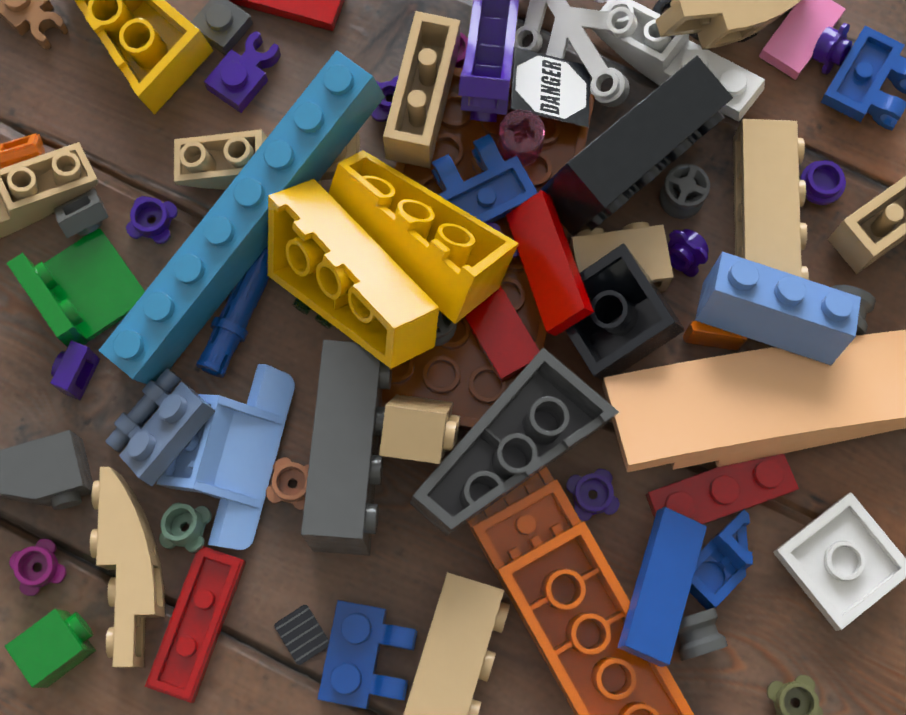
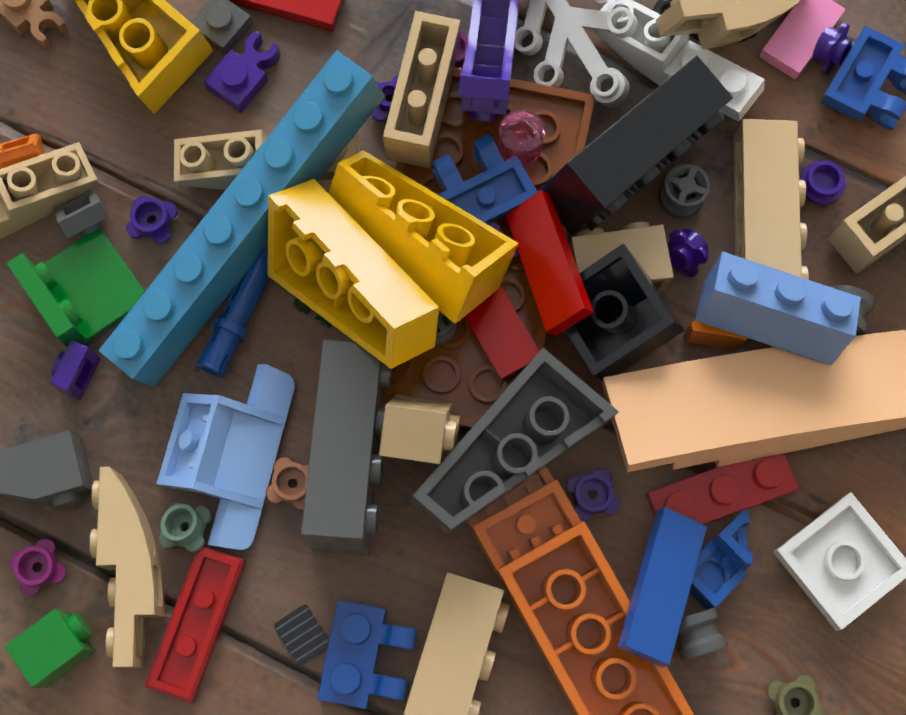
sand blue plate [105,368,215,486] -> none
sticker [511,47,590,128] -> none

